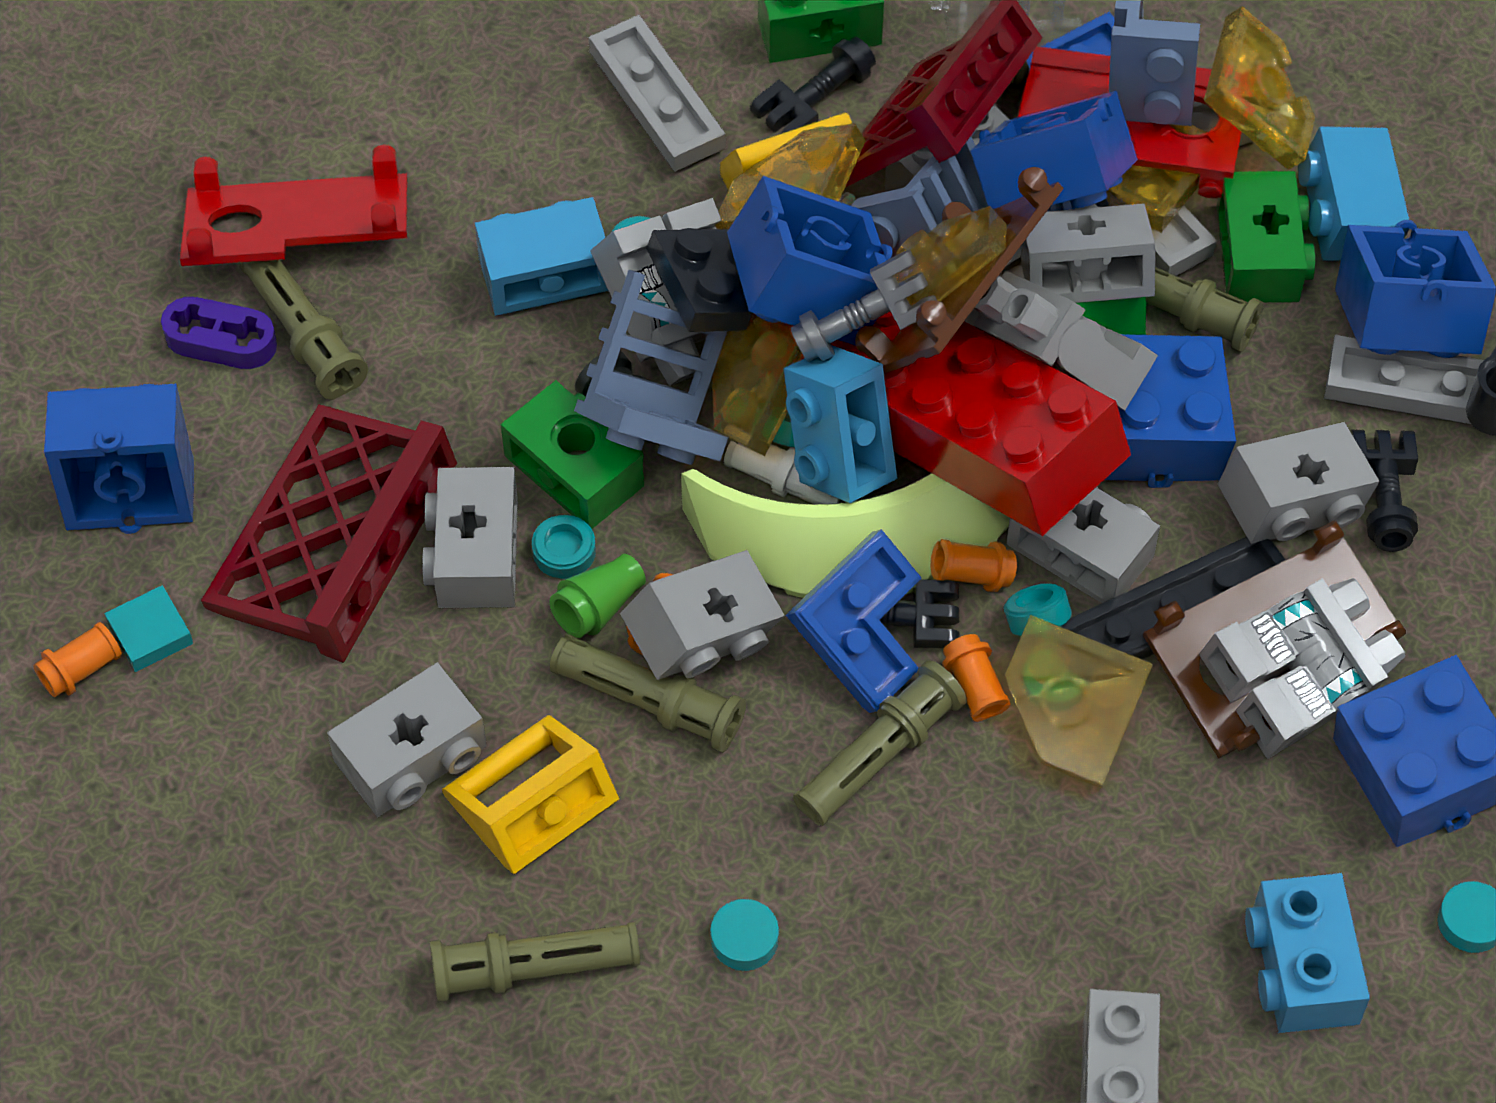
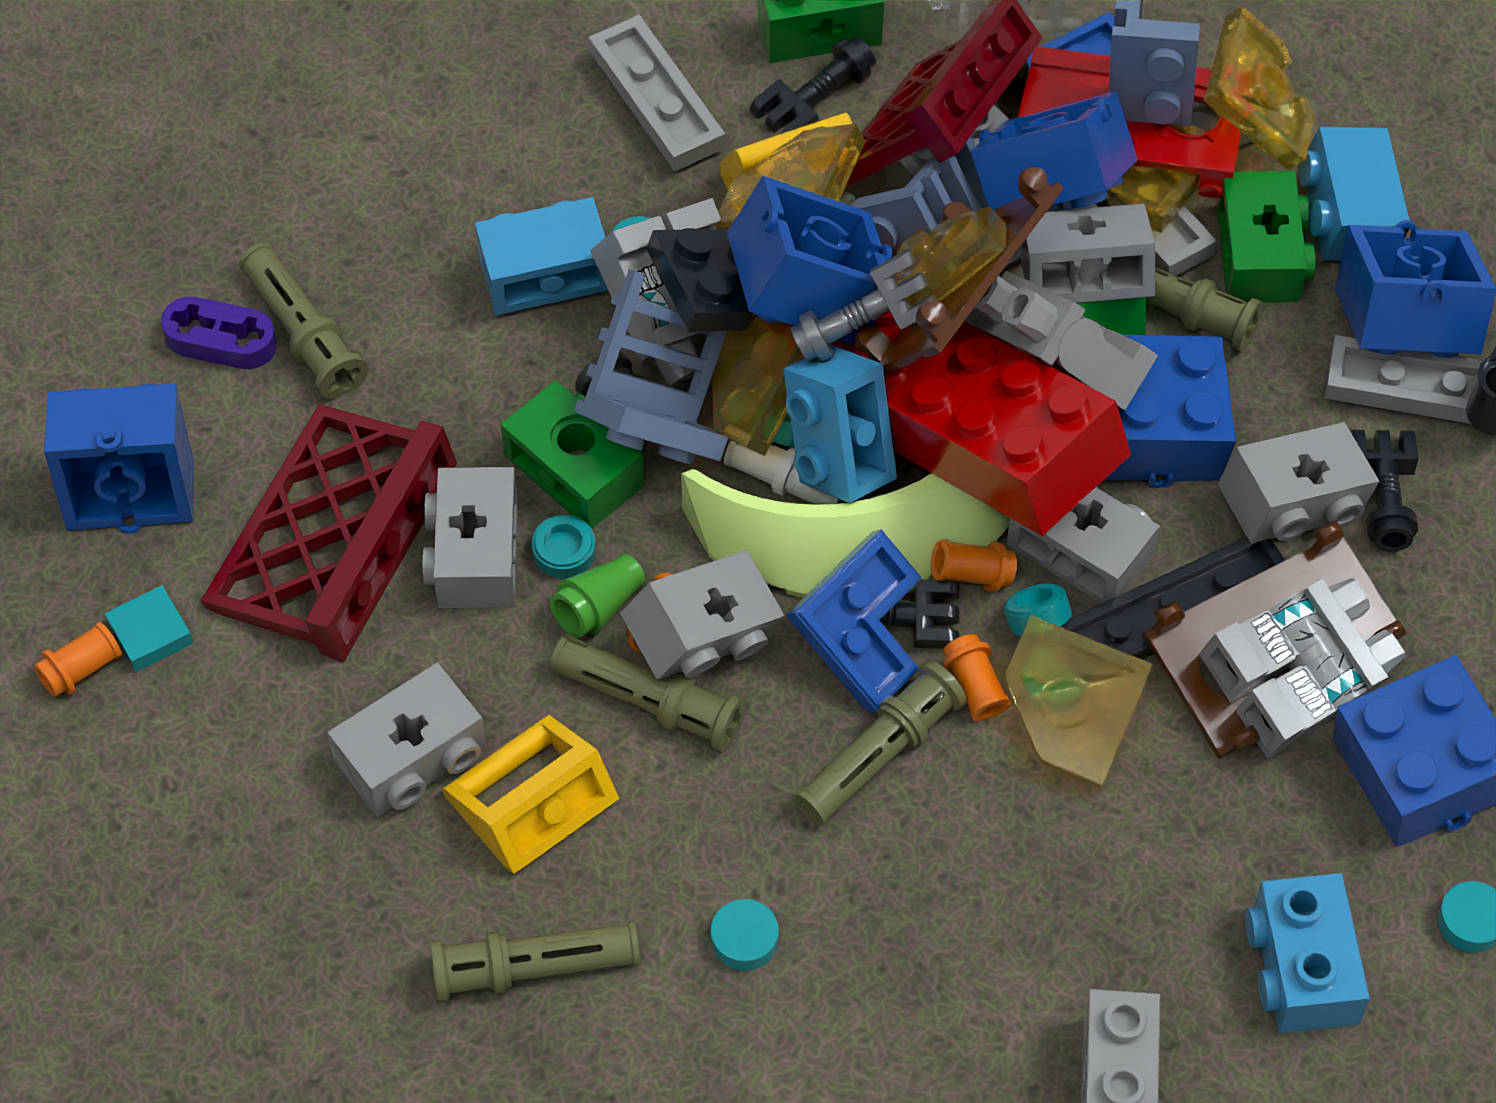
red piece [180,145,408,266] -> none

